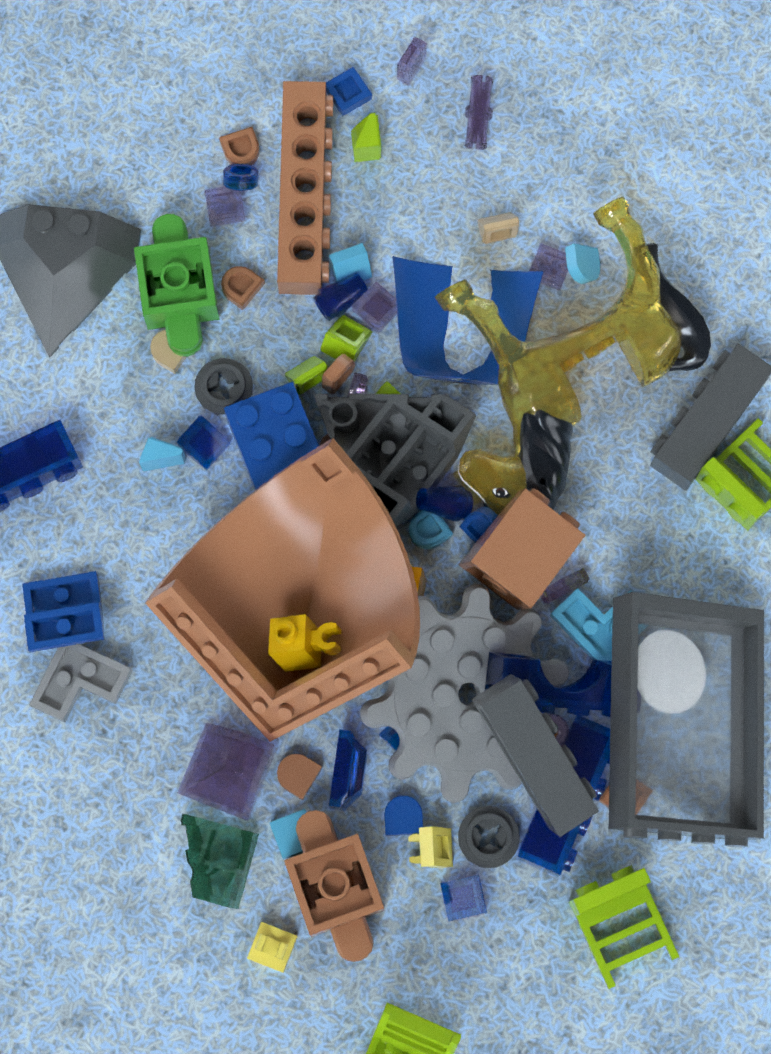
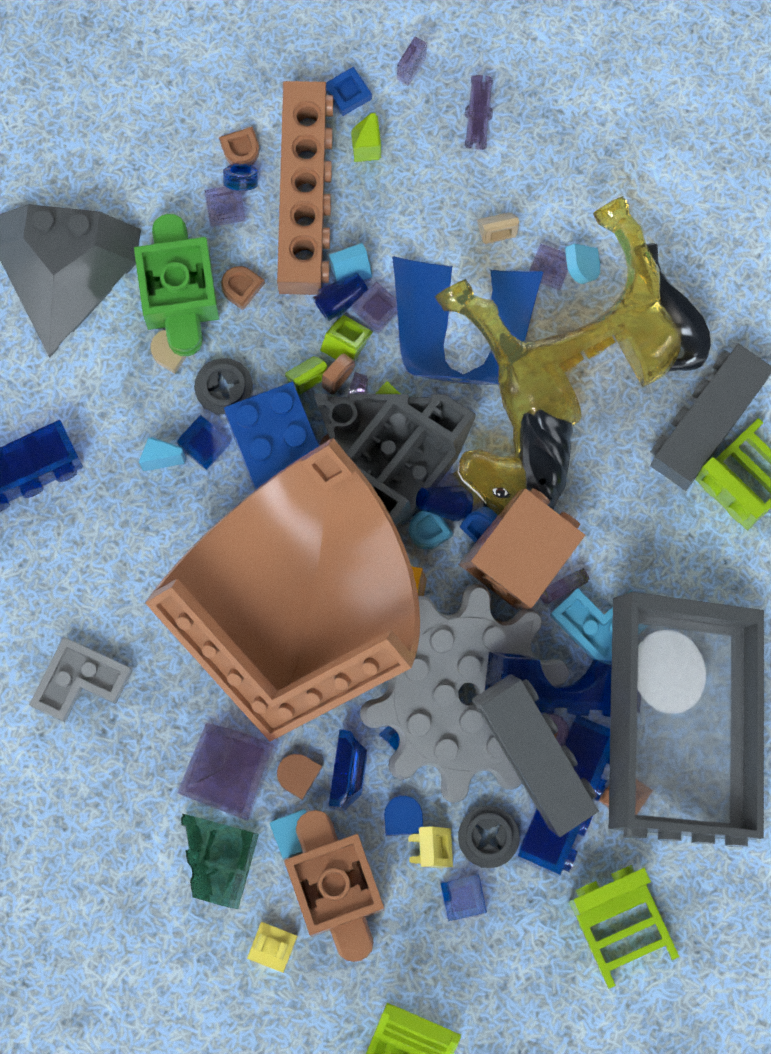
blue slope [22,571,105,653] -> none
yellow brick [268,614,342,672] -> none

